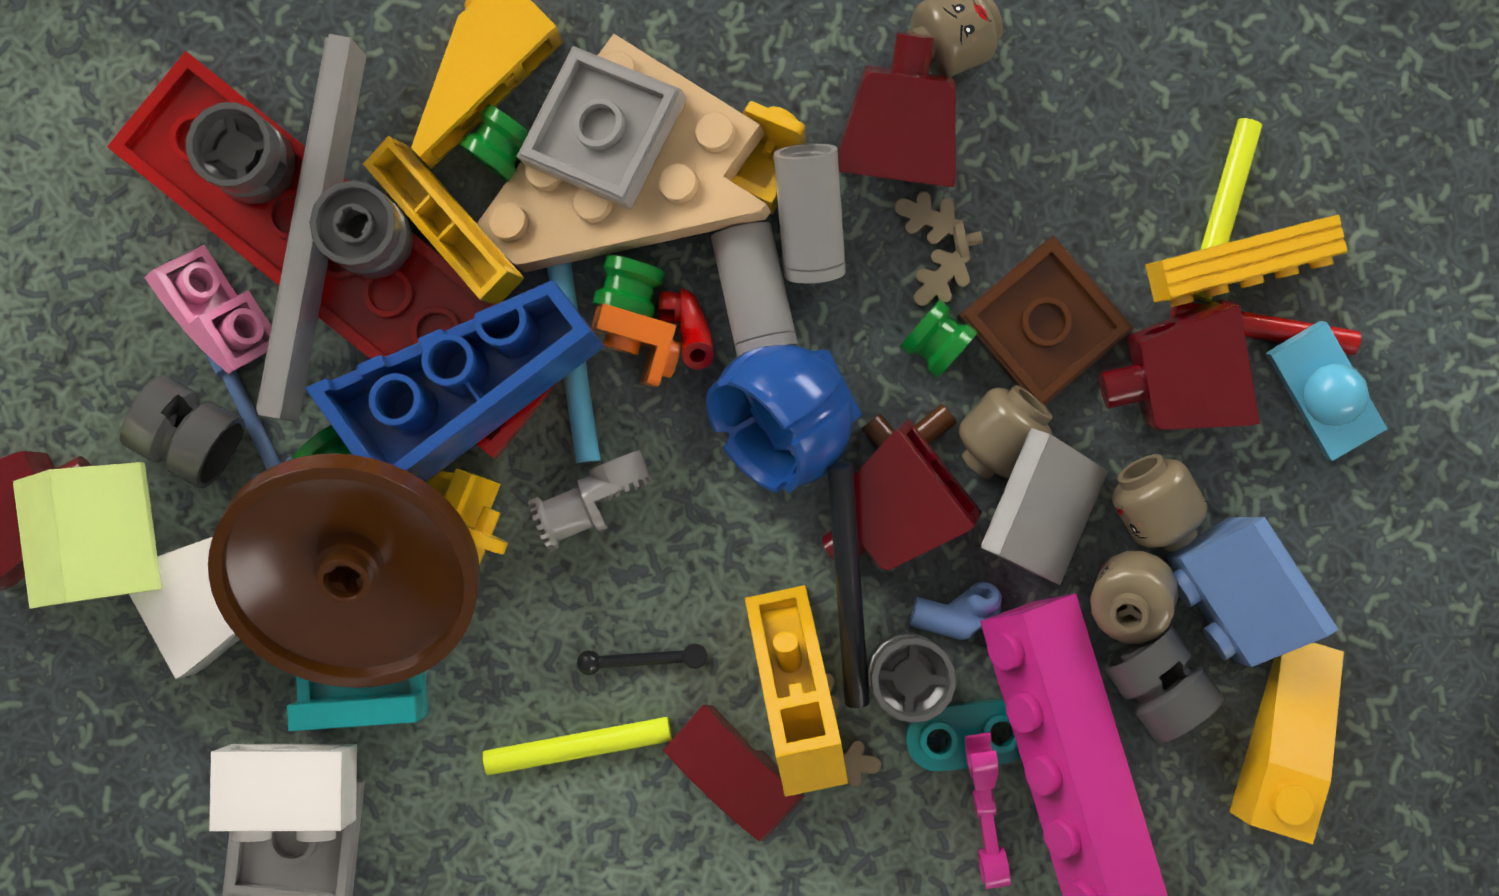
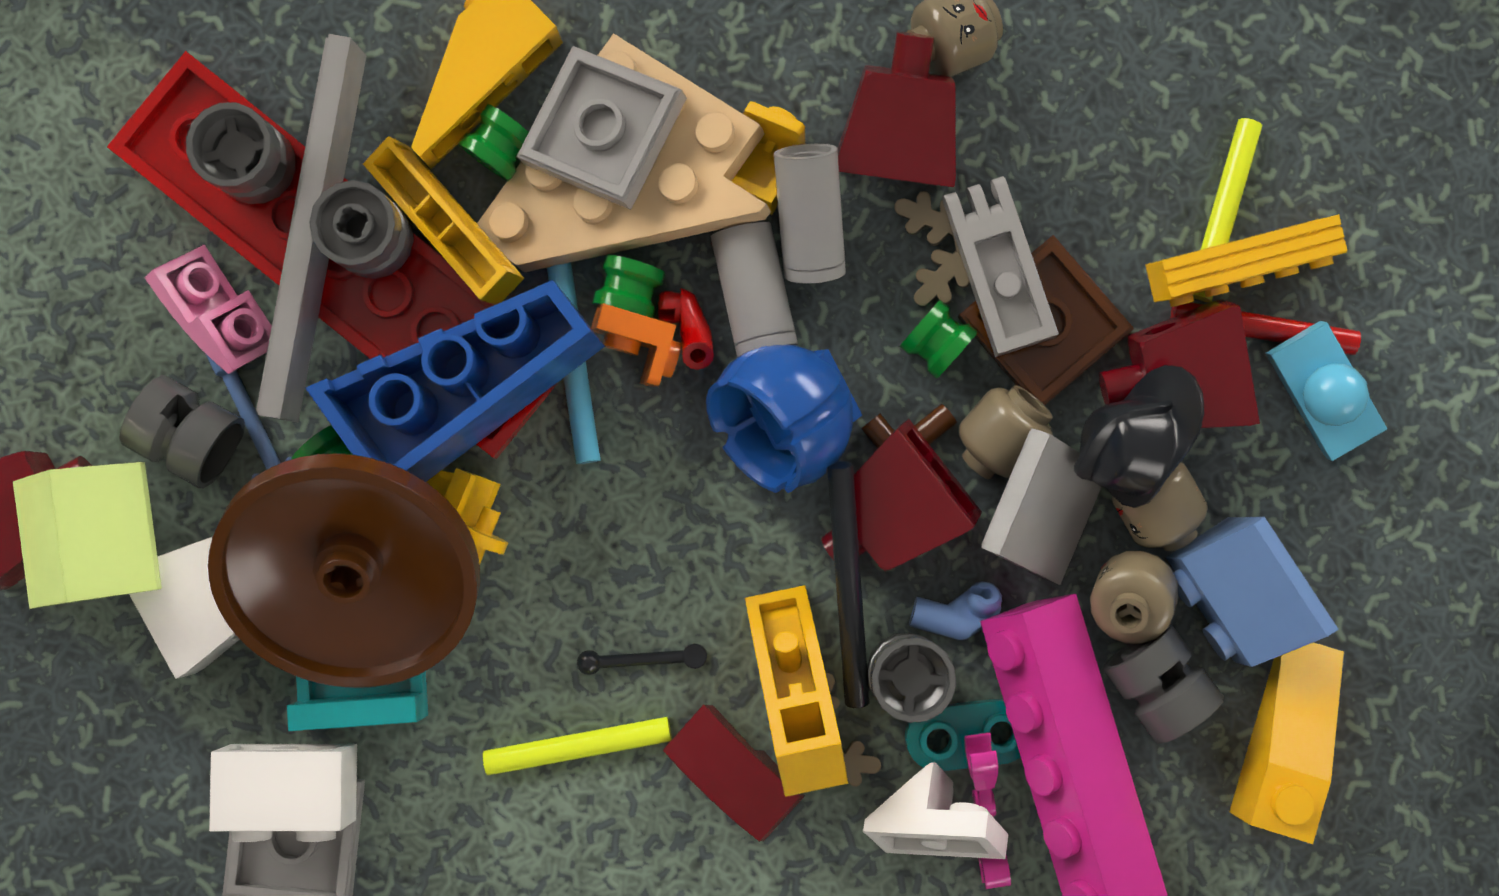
light grey connector [528,450,653,552] -> none
none -> white slope [863,762,1008,859]
none -> light grey hinge [942,176,1059,357]
none -> black piece [1074,365,1204,508]

